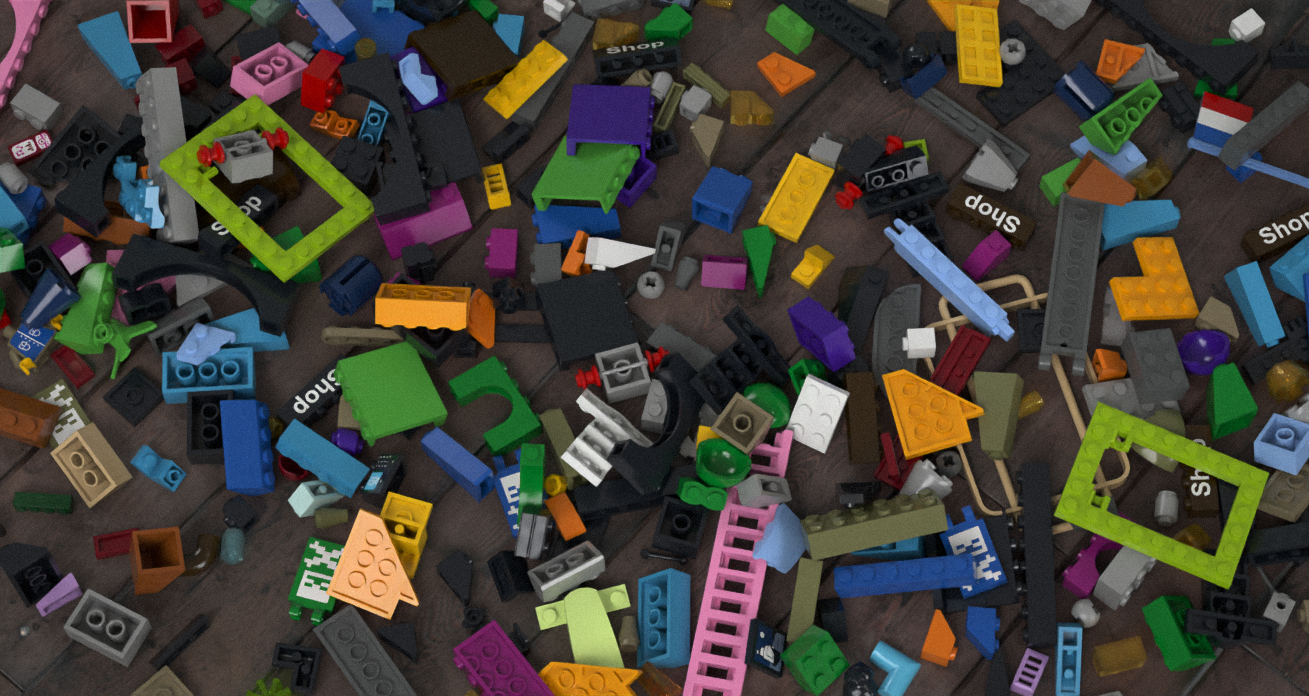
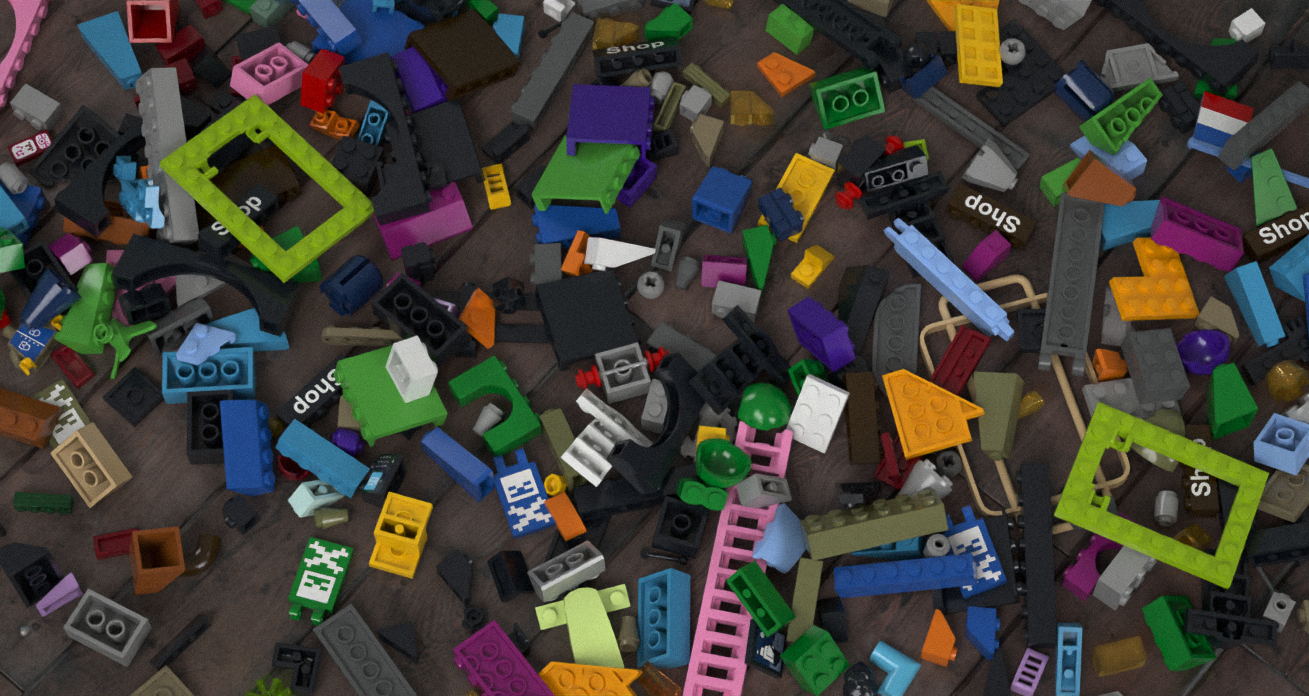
dark azure slope [130,445,187,492] -> none
light grey brick [197,127,289,183] -> none
clear light blue brick [220,529,245,564] -> none
light orange wing [326,508,419,620] -> none
clear yellow brick [355,38,378,61] -> none
light orange slope [375,283,471,331] -> none
light blue slope [399,53,438,105] -> none
yellow plate [483,40,568,120] -> none
magenta brick [485,228,519,278] -> none
brick [514,505,554,560] -> none
green arch [517,443,546,527] -> none
dark tan slope [711,392,774,455] -> none
white brick [902,328,936,359] -> none
light grey piece [1071,599,1100,628] -> none
orange wing [1096,39,1145,84] -> none
clear yellow slope [1131,156,1173,199] -> none
none -> white brick [385,335,438,403]
none -> light grey cone [472,403,504,437]
none -> light grey brick [712,280,761,323]
none -> green brick [726,561,796,638]
none -> dark blue brick [758,188,804,242]
none -> green slope [809,67,885,130]
none -> light grey brick [923,534,950,558]
none -> magenta slope [1151,196,1244,272]
none -> green wing [1250,148,1297,226]

